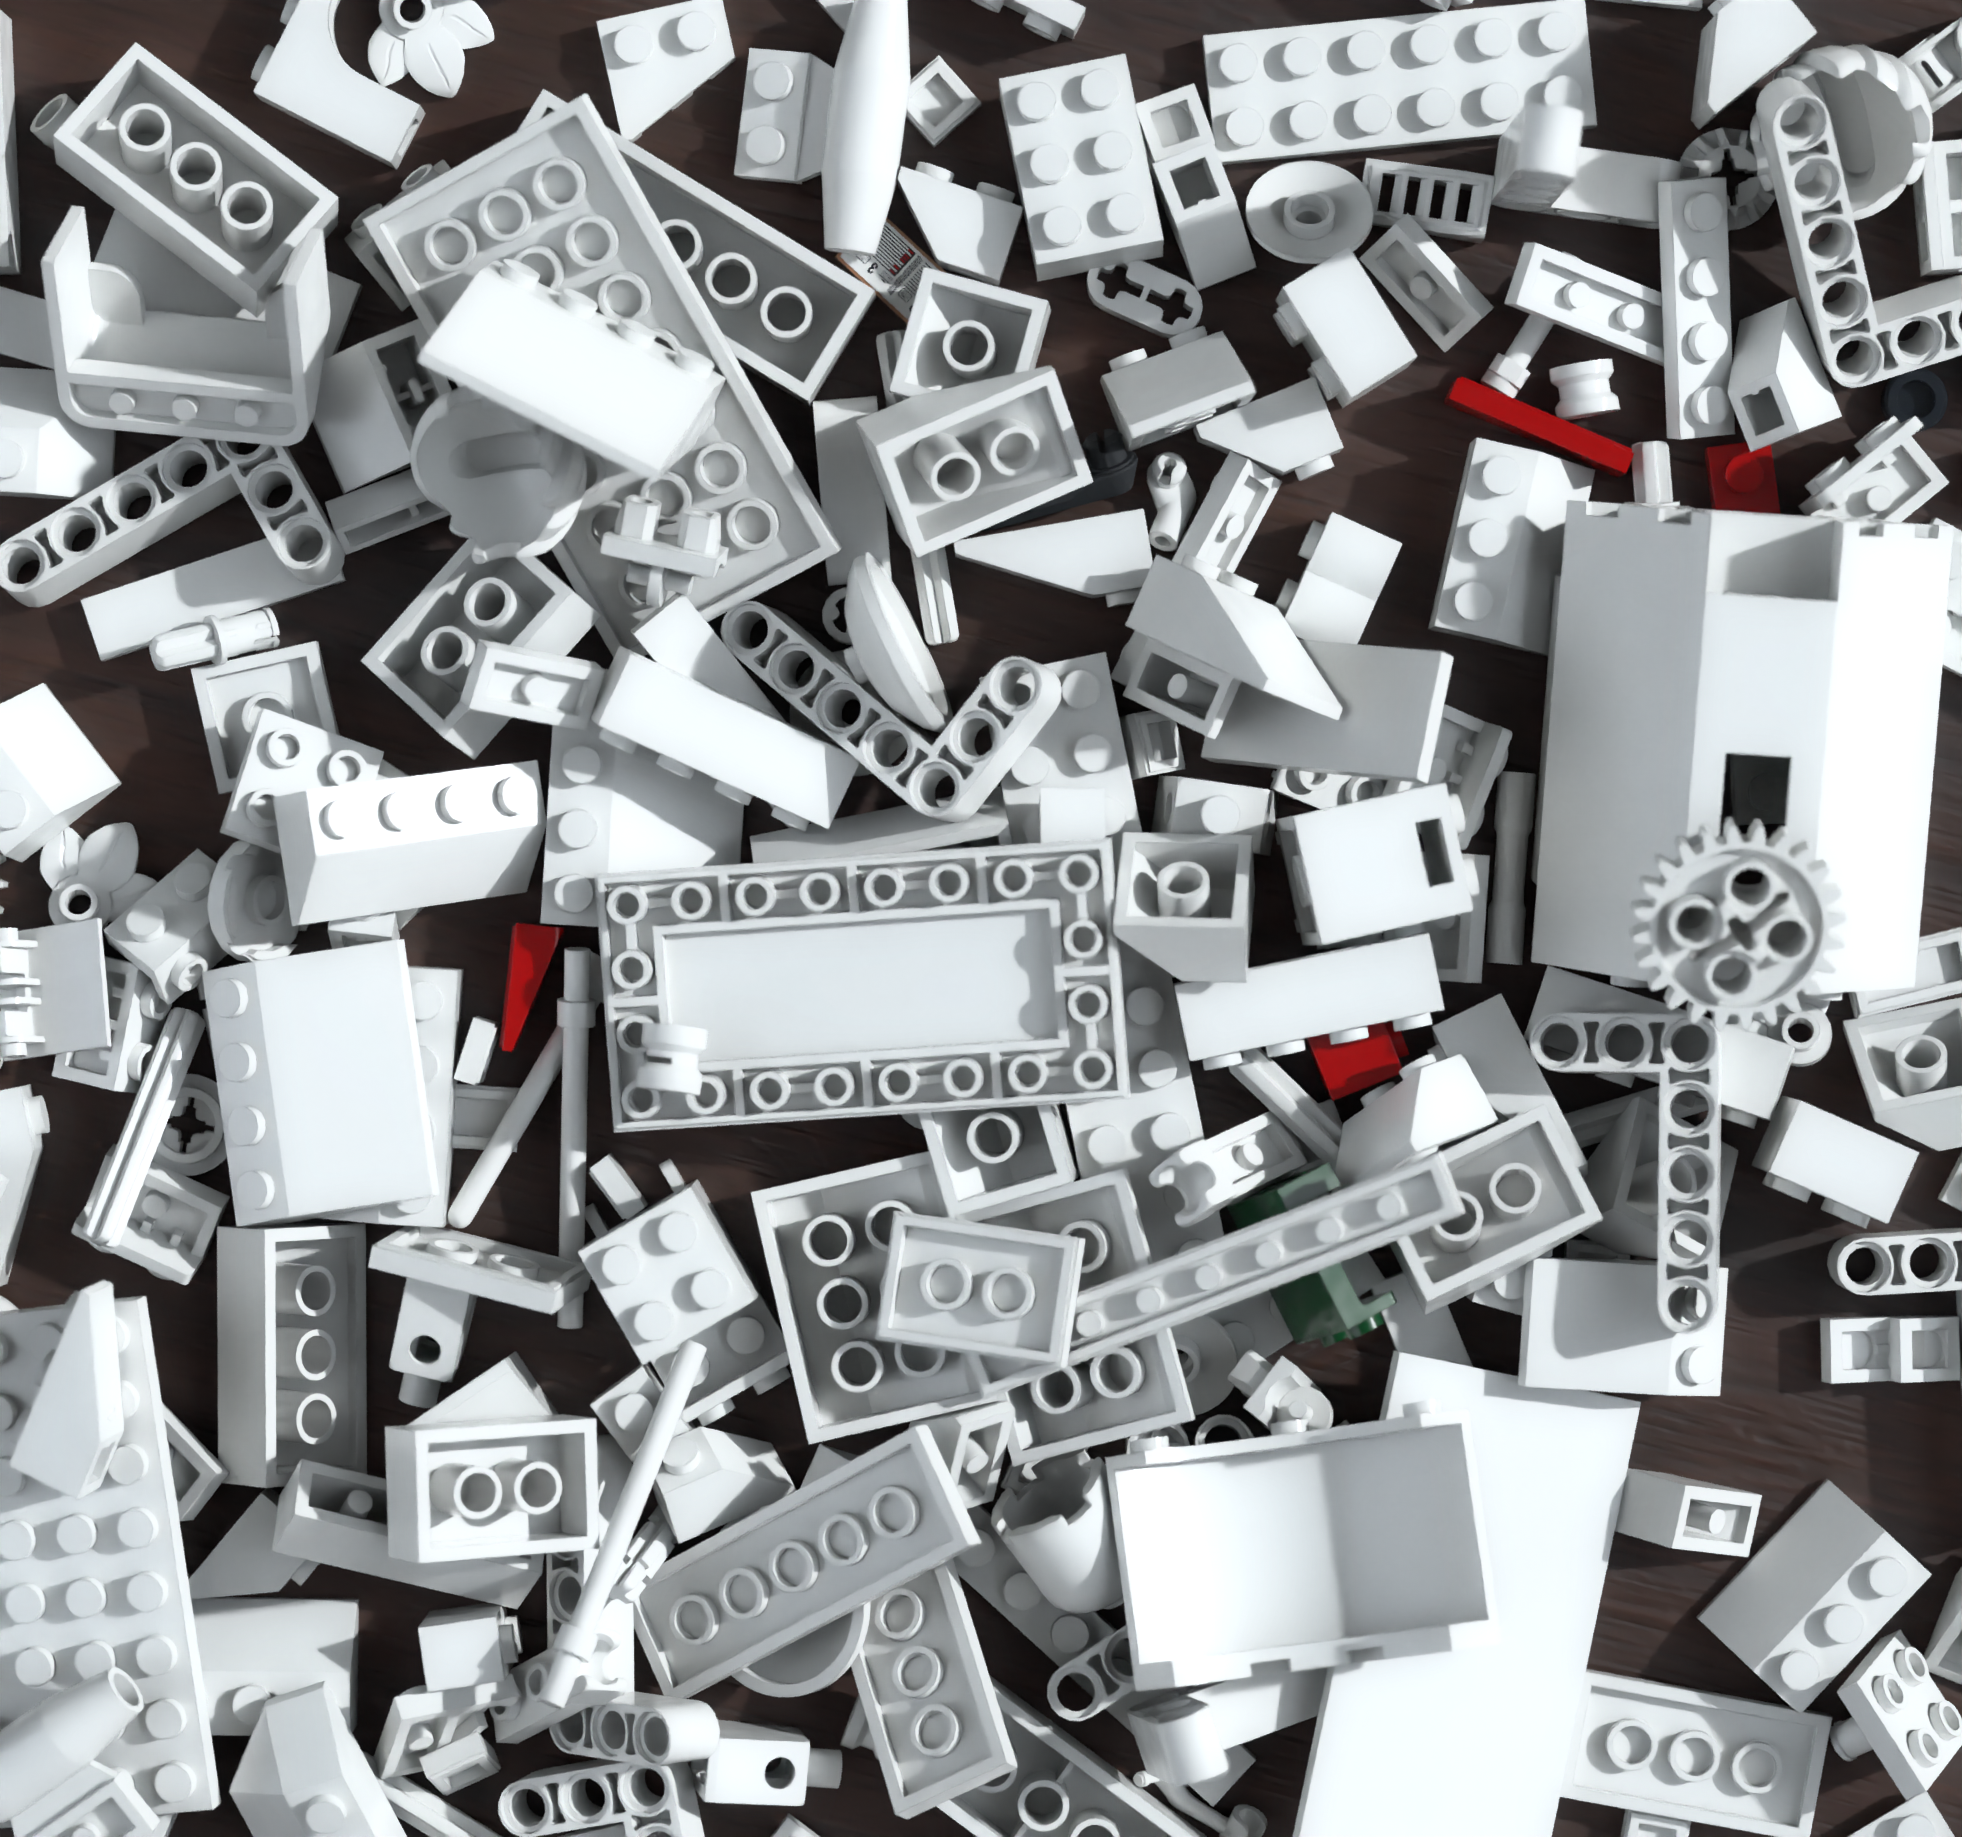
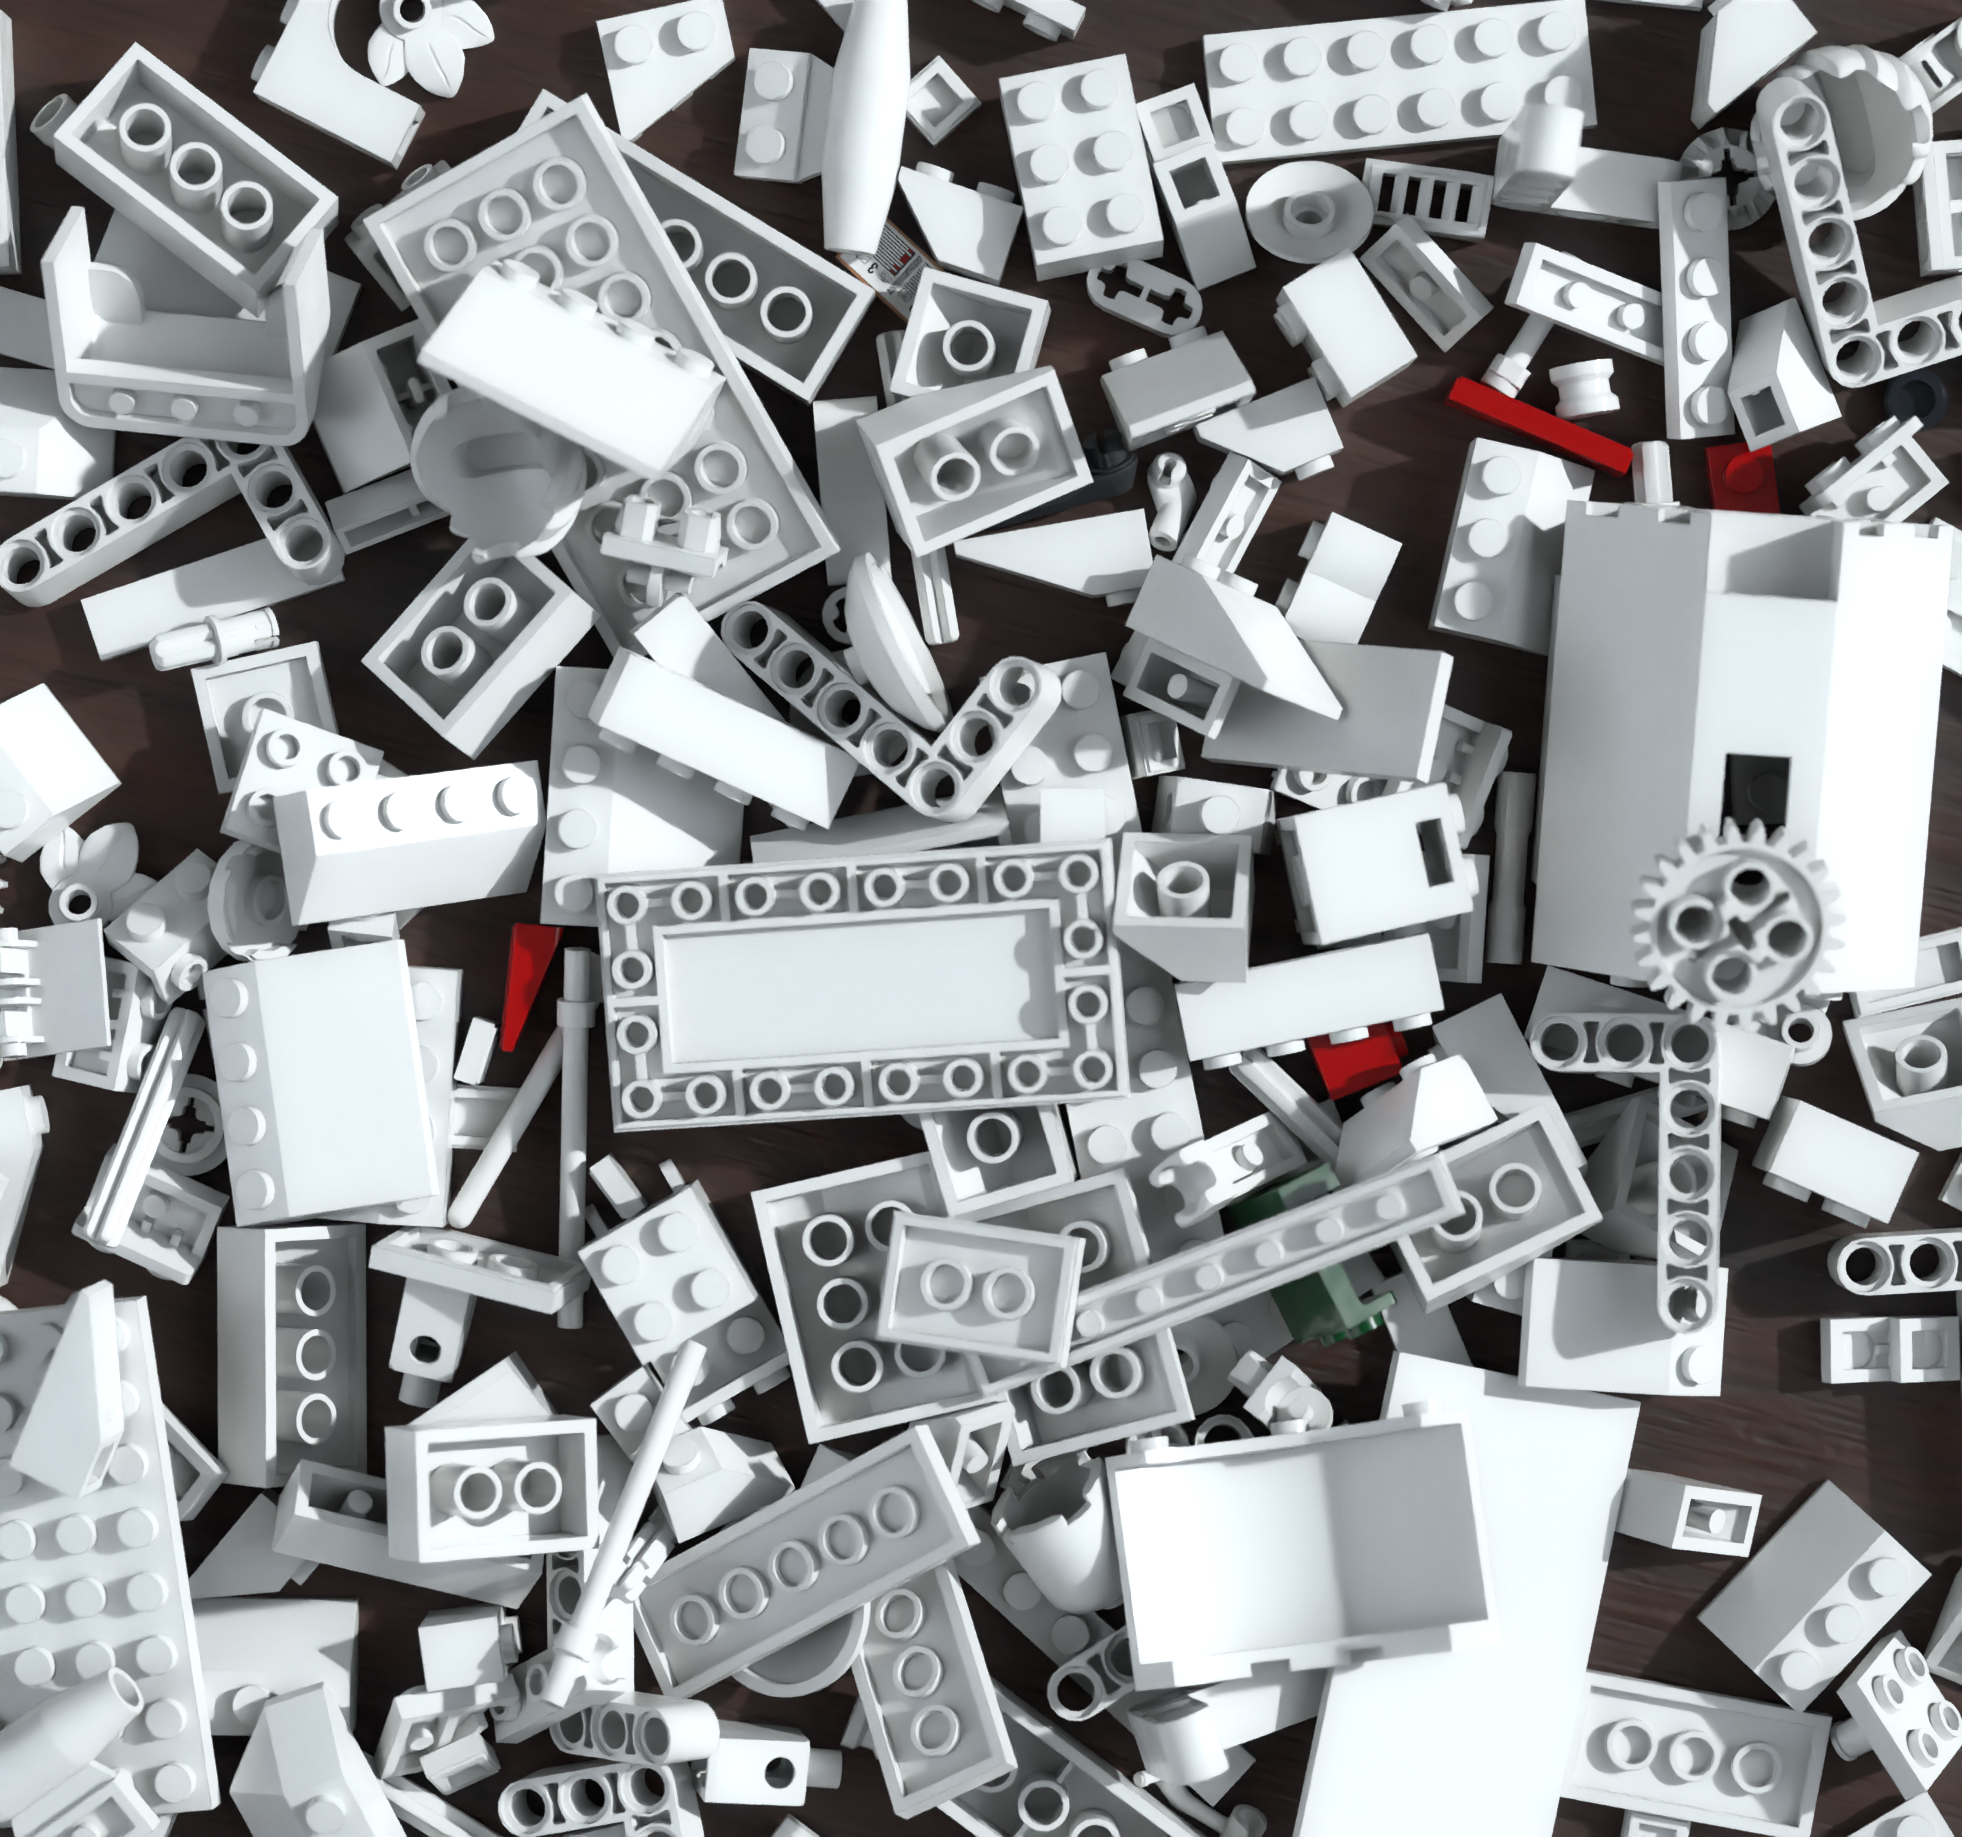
white plate [460,639,605,731] -> none
white wheel [636,1022,708,1095] -> none

